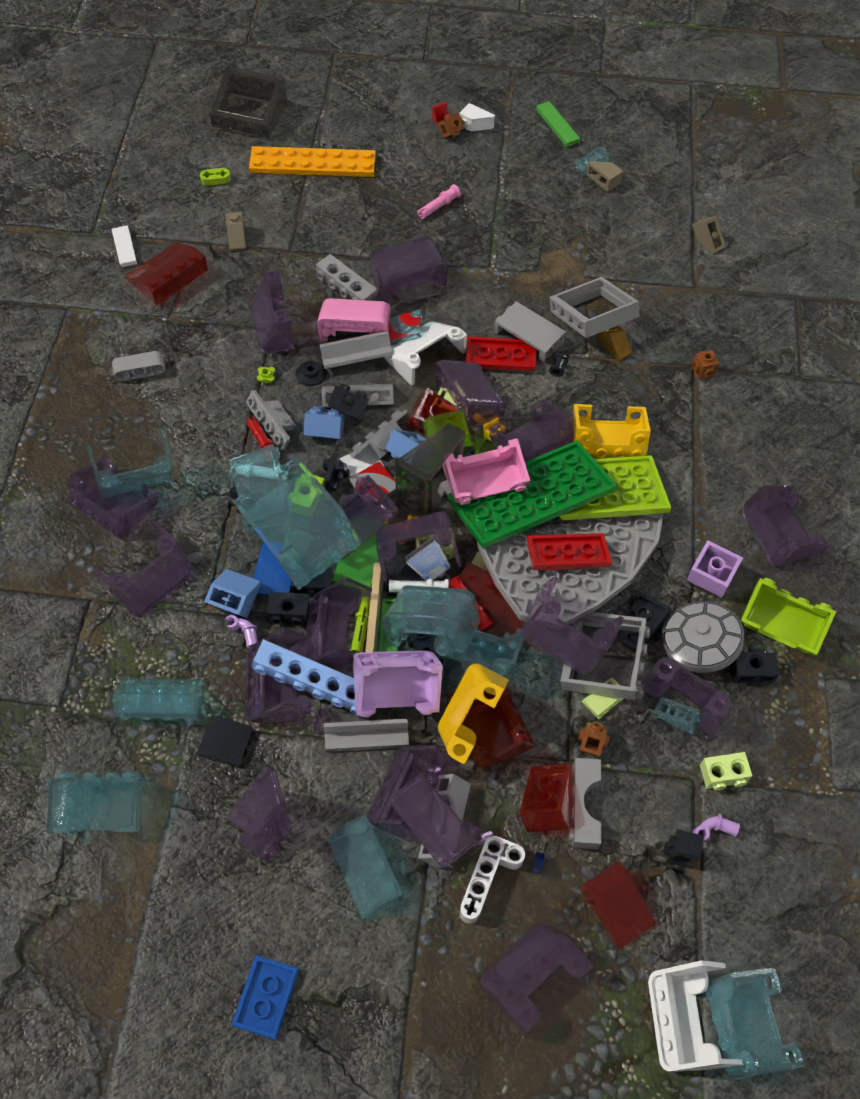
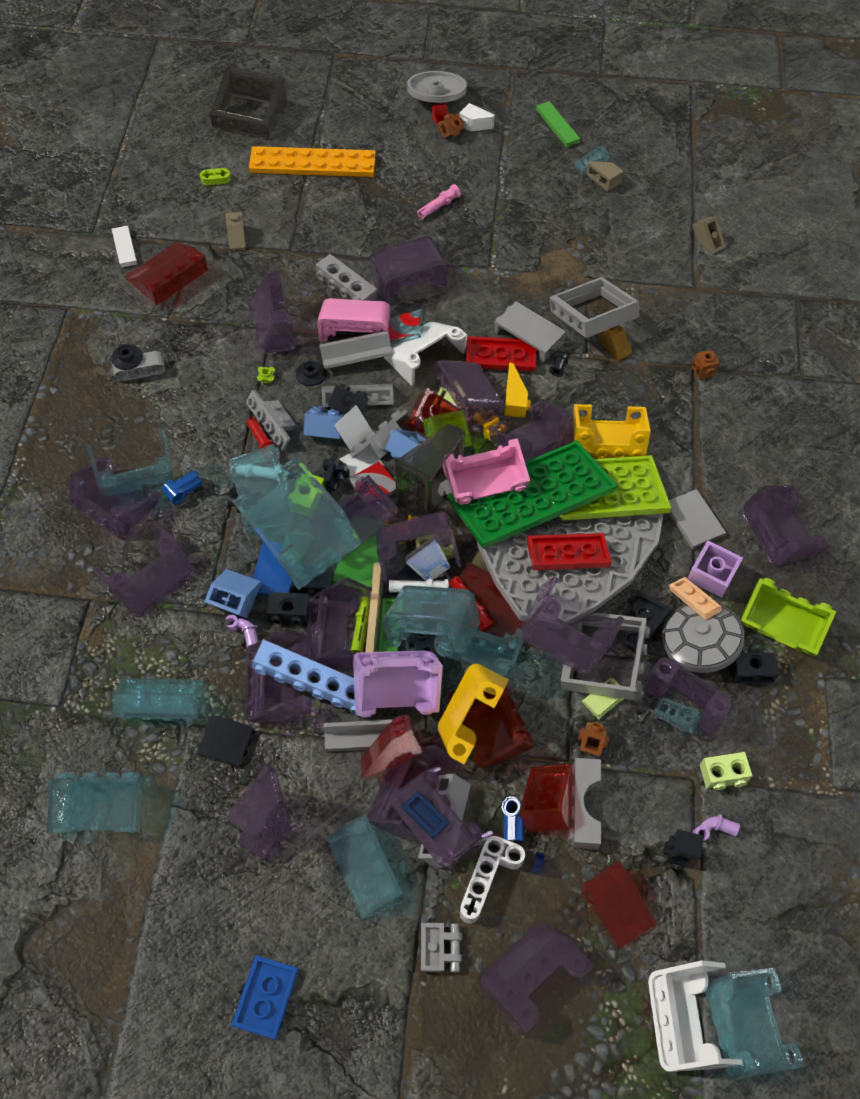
none -> black piece [111,344,143,370]
none -> blue piece [162,471,202,505]
none -> white sticker [334,405,372,452]
none -> clear red slope [360,714,422,780]
none -> dark blue tile [401,791,450,840]
none -> light grey dish [407,71,467,103]
none -> light grey plate [421,923,462,973]
none -> blue piece [502,797,527,843]
none -> yellow slope [504,363,531,417]
none -> light grey tile [669,489,726,549]
none -> light nougat tile [669,577,722,620]

